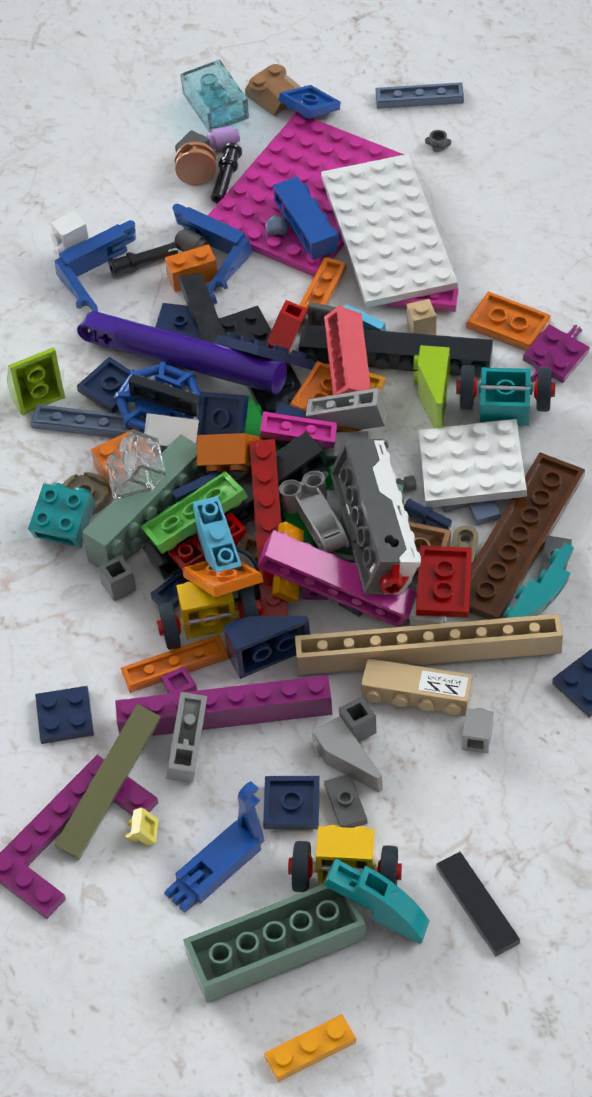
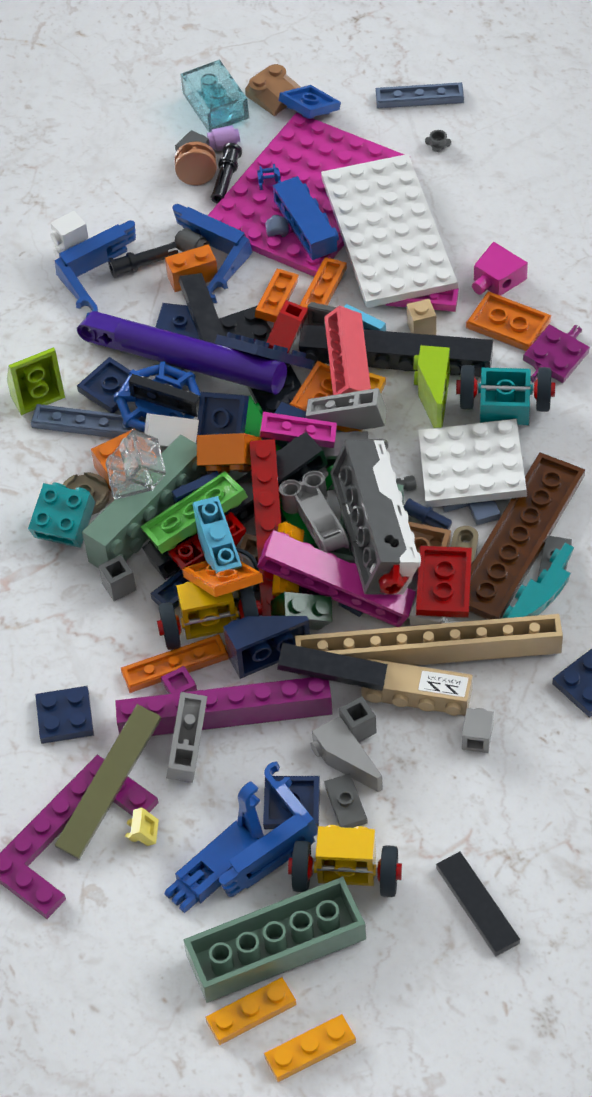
teal slope [324,859,430,944] -> none
none -> light orange plate [205,977,297,1045]
none -> blue hinge [219,761,318,897]
none -> orange plate [254,268,299,323]
none -> blue piece [257,164,281,190]
none -> dark green brick [271,592,333,630]
none -> black tile [277,643,388,691]
none -> dark pink torso [472,242,528,296]

